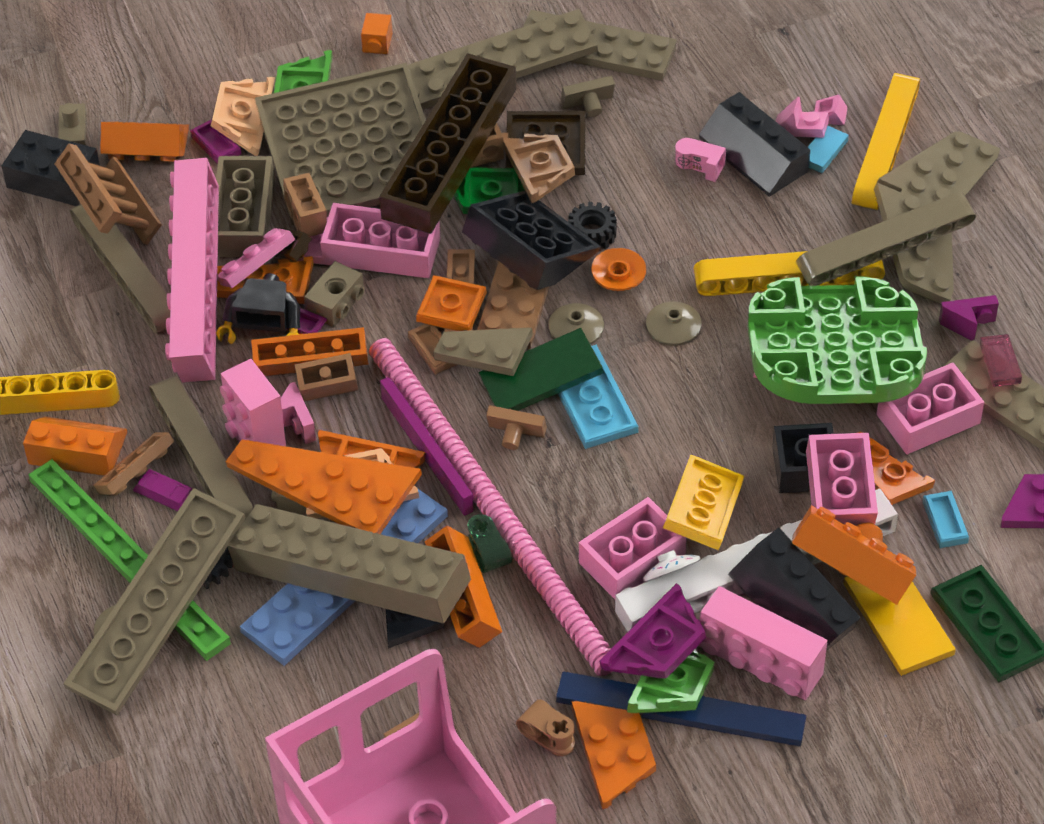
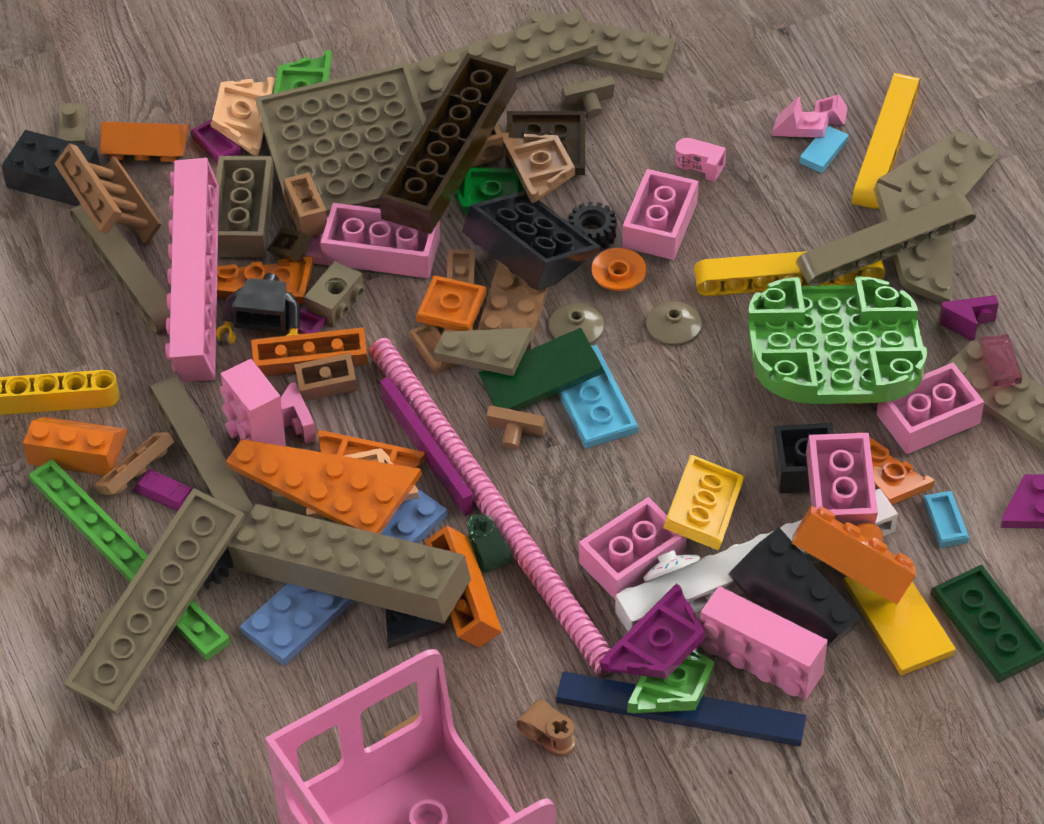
bright pink plate [217,228,295,288] -> none
orange brick [361,13,393,54] -> none
orange wing [572,701,656,809] -> none
black slope [699,92,811,197] -> none
none -> bright pink brick [622,169,699,260]

